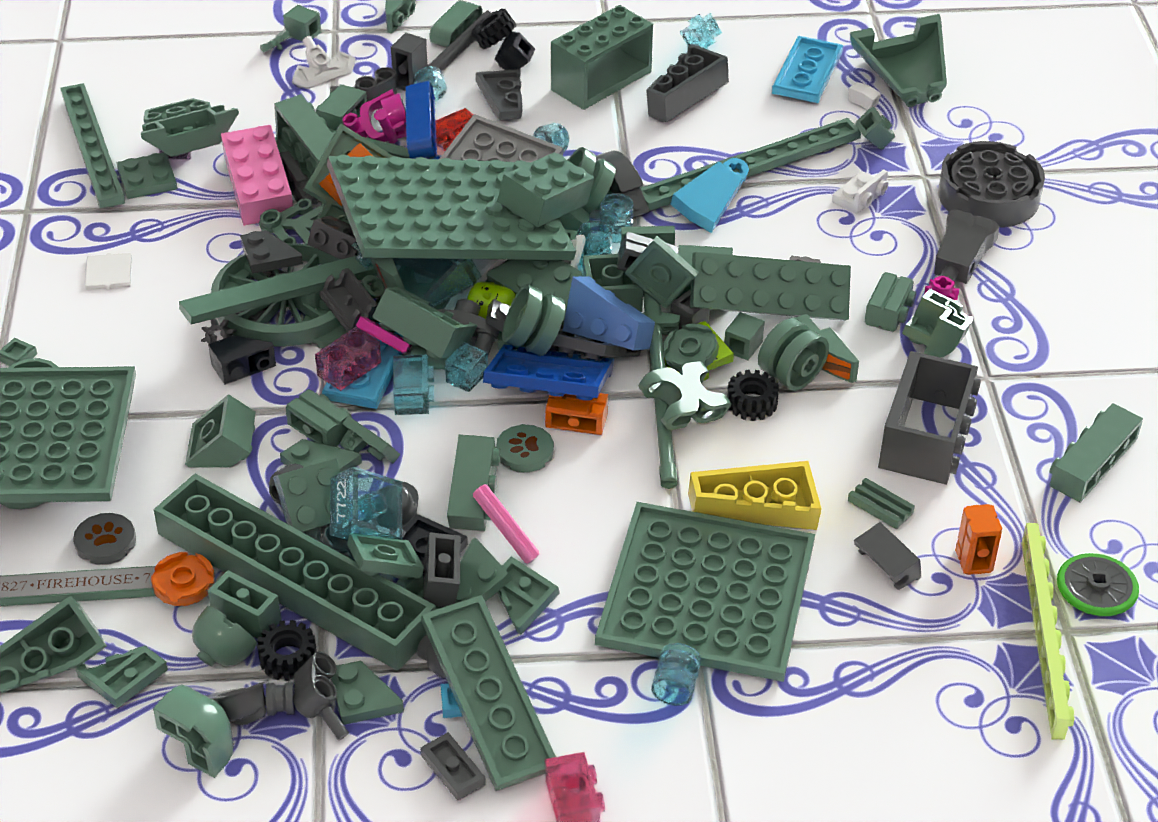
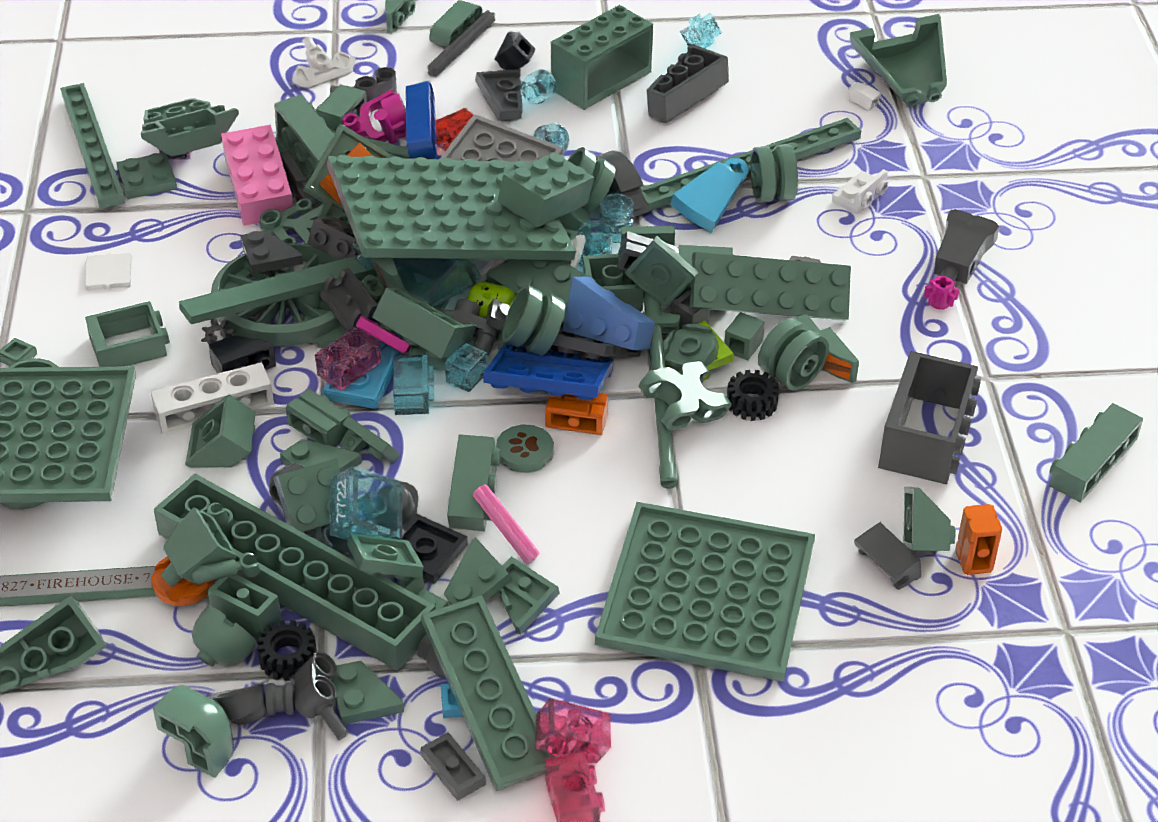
dark grey tile [73,513,136,565] -> none
sand green wing [75,646,168,708] -> none
sand green piece [260,29,290,53] -> none
sand green brick [283,4,321,42] -> none
dark grey brick [391,32,428,90] -> none
clear light blue head [414,66,447,101] -> none
dark grey brick [423,532,461,607] -> none
black tyre [471,8,516,49] -> none
clear light blue wheel [651,643,702,706] -> none
light yellow wedge [688,461,822,530] -> none
medium azure plate [772,36,843,103] -> none
sand green tile [847,477,915,529] -> none
sand green brick [855,106,896,150] -> none
sand green brick [864,272,917,332] -> none
sand green brick [902,289,973,358] -> none
dark grey brick [938,141,1045,228] -> none
yellowish green plate [1021,523,1074,740] -> none
dark grey wheel [1057,553,1139,616] -> none
none -> sand green window [85,301,170,367]
none -> white brick [150,362,274,434]
none -> sand green torso [161,502,260,586]
none -> clear light blue head [521,69,557,105]
none -> clear pink brick [536,698,611,764]
none -> sand green wheel [750,144,798,203]
none -> sand green slope [903,487,956,551]

